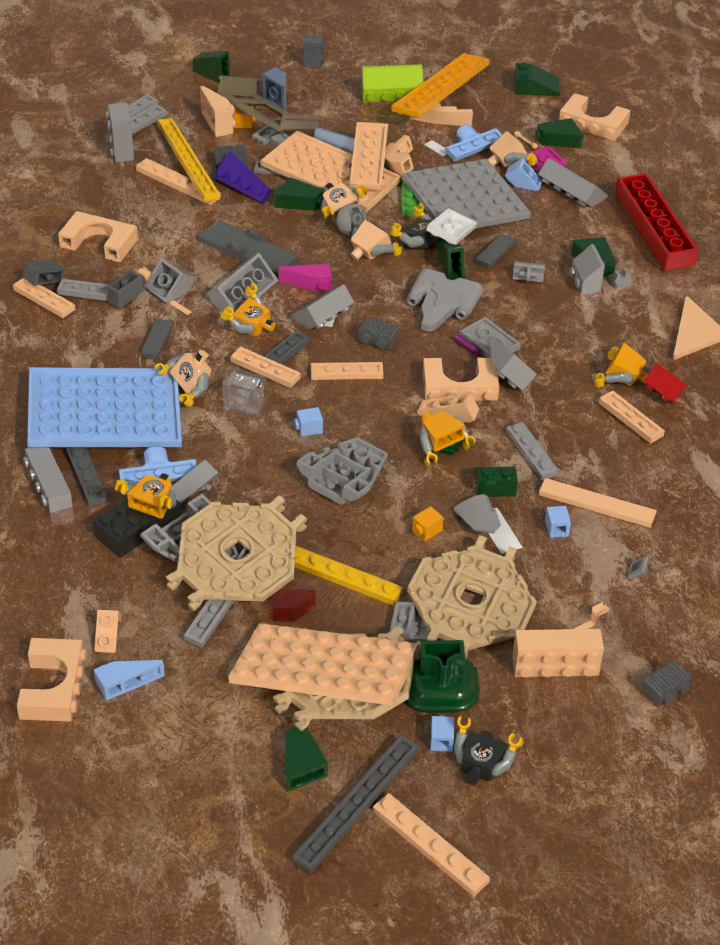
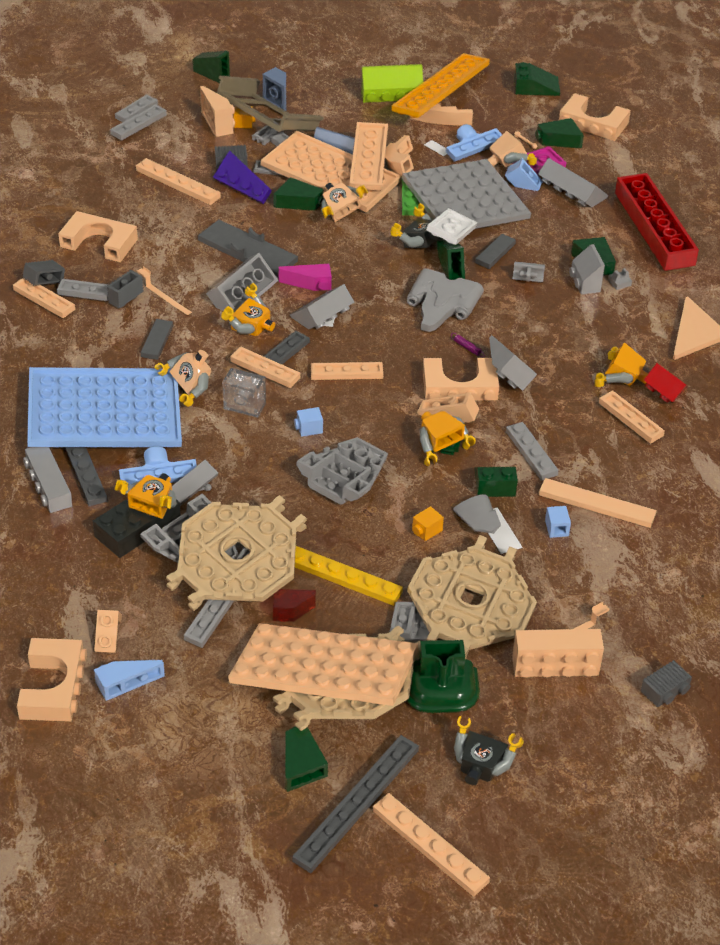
light grey brick [106,103,134,162] -> none
light grey slope [144,257,195,303] -> none
yellow plate [157,118,220,202] -> none
dark grey brick [303,34,326,68] -> none
light grey cylinder [336,204,367,236] -> none
light nougat torso [350,220,402,261] -> none
dark grey brick [358,316,399,351] -> none
light blue brick [431,716,454,752] -> none
light grey tile [459,317,521,358] -> none
light grey slope [627,556,648,579] -> none

